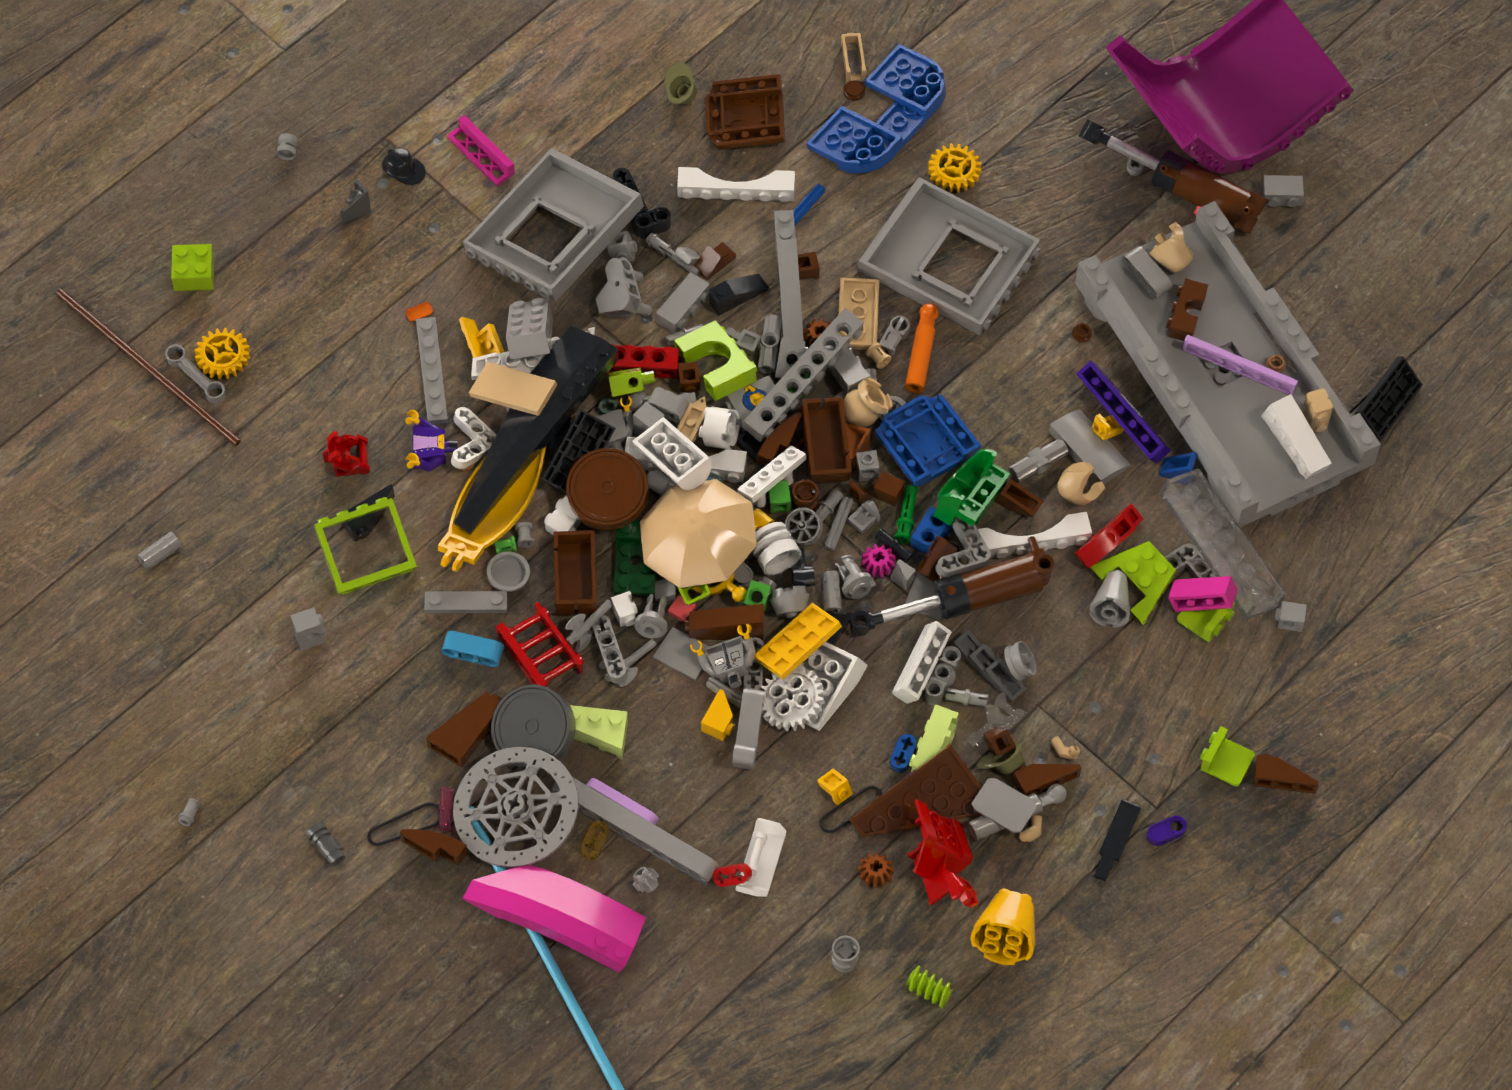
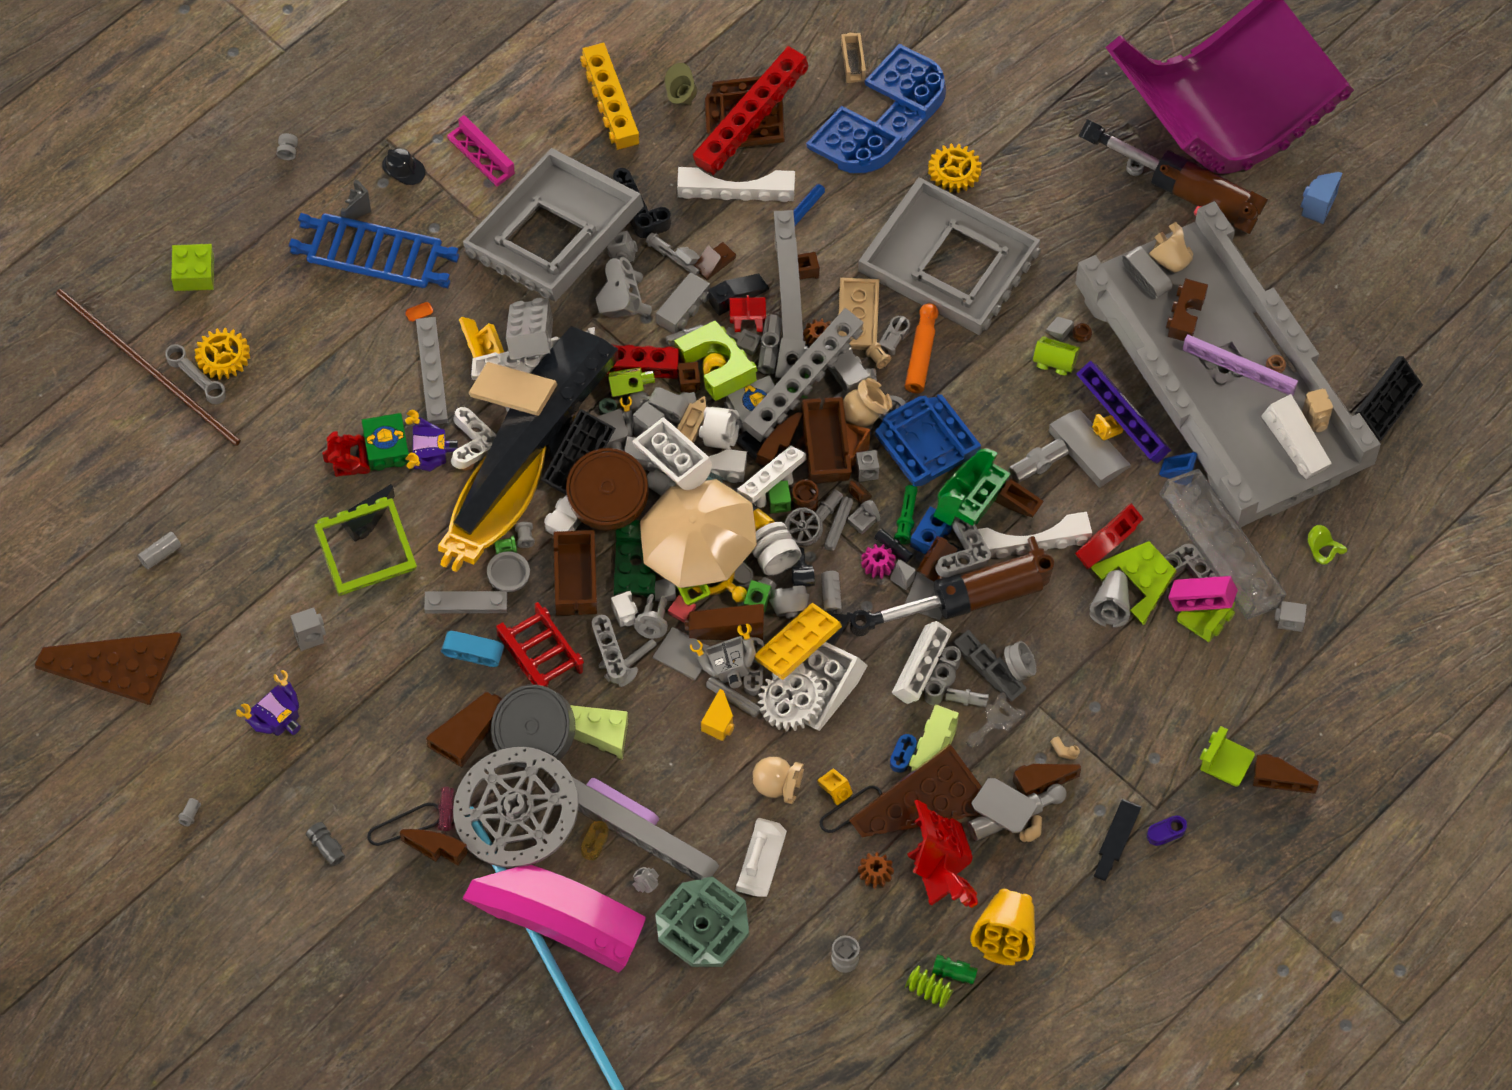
light grey piece [565,600,613,653] -> none
red beam [713,863,752,887] -> none
light grey beam [732,688,765,770] -> none
light grey piece [834,555,876,599] -> none
reddish brown piece [843,80,865,101] -> none
reddish brown brick [872,472,905,506] -> none
olive piece [977,742,1026,775] -> none
reddish brown brick [982,726,1016,757] -> none
tan piece [1057,462,1105,506] -> none
light grey brick [1261,175,1304,207] -> none
none -> reddish brown wing [35,632,182,705]
none -> dark purple torso [236,670,301,736]
none -> blue bar [289,213,459,289]
none -> green panel [361,413,409,471]
none -> yellow brick [580,43,639,150]
none -> sand green piece [655,876,749,967]
none -> red brick [693,46,808,176]
none -> yellow head [702,353,727,375]
none -> red piece [729,295,766,332]
none -> tan tile [753,757,804,804]
none -> green axle [931,954,978,985]
none -> lime brick [1033,336,1081,375]
none -> light grey slope [1045,317,1074,342]
none -> medium blue slope [1300,172,1342,224]
none -> lime piece [1308,525,1347,565]

